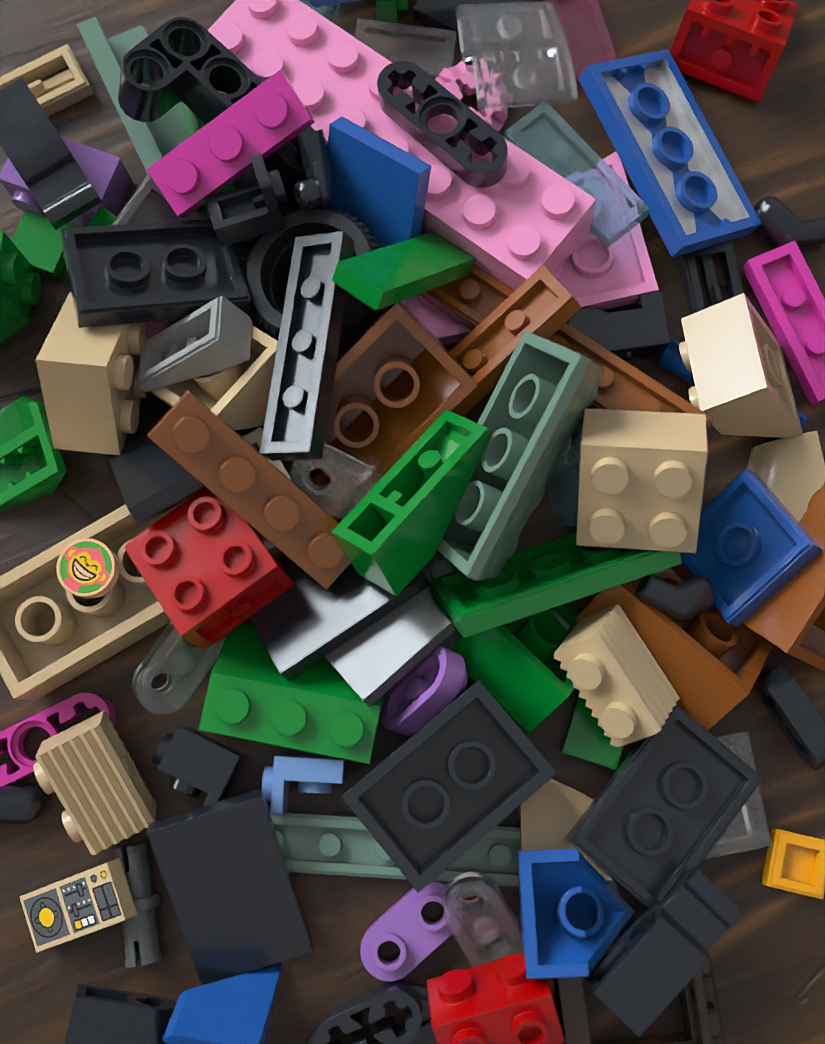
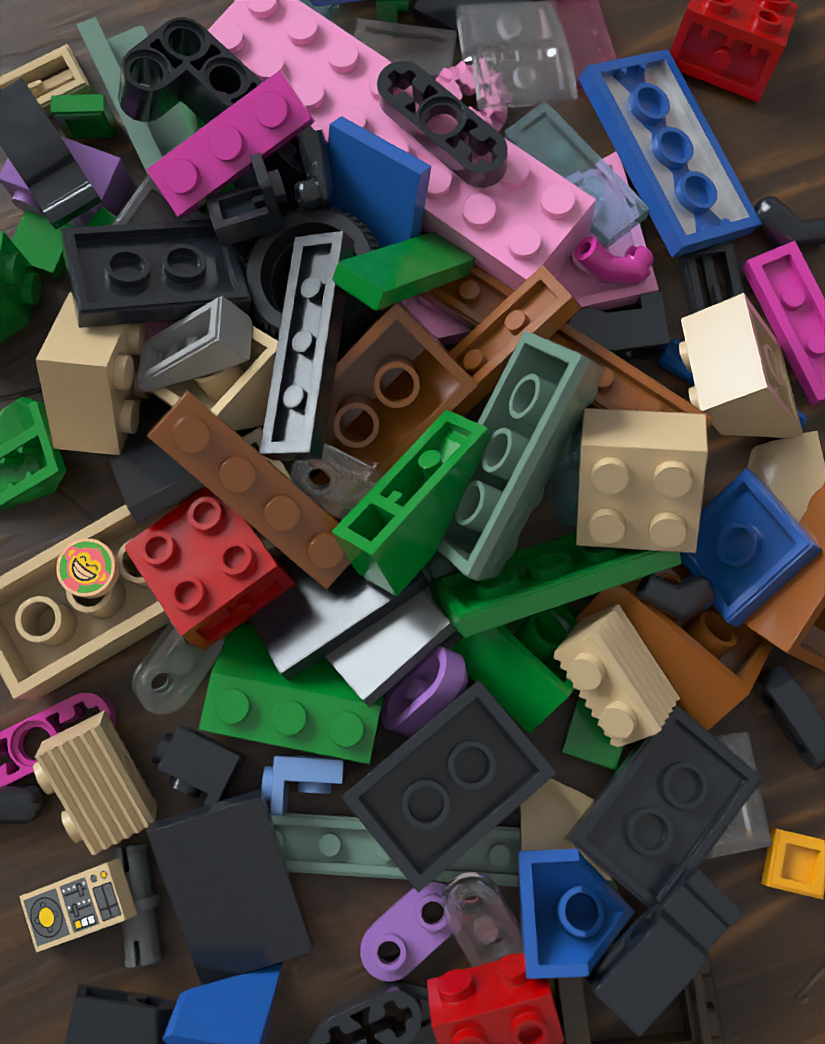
none -> green tile [51,94,116,139]
none -> dark pink arm [574,236,654,285]

